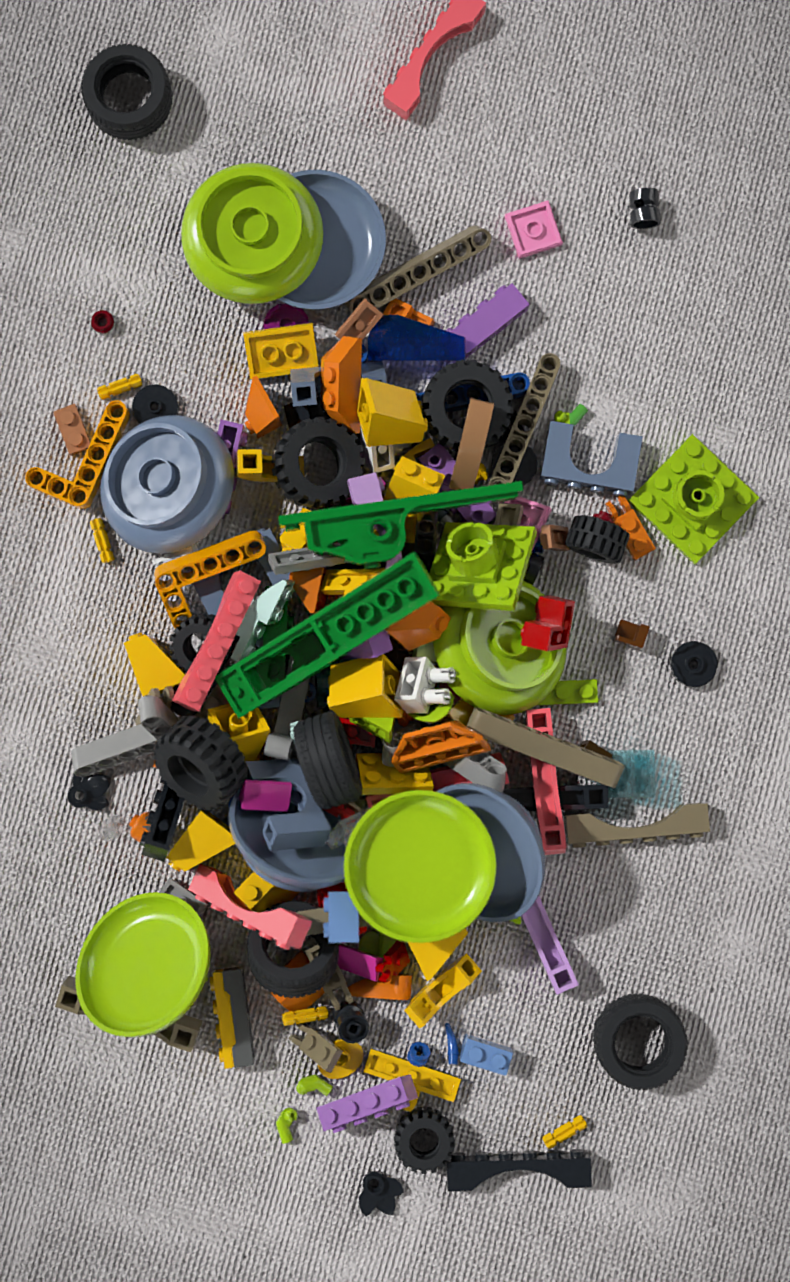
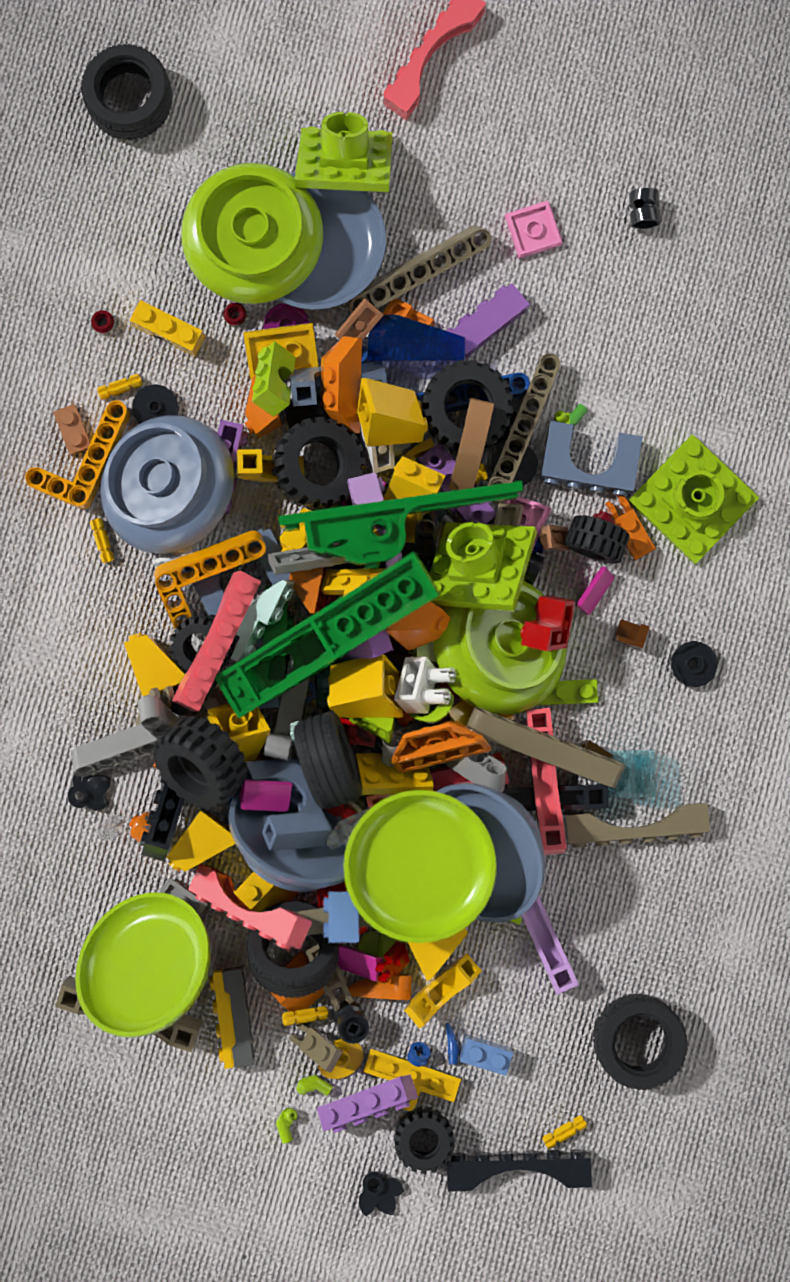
none -> yellow arch [130,300,205,357]
none -> dark red plate [223,303,247,326]
none -> lime arch [252,341,296,417]
none -> lime piece [295,112,393,192]
none -> dark pink slope [575,566,614,615]

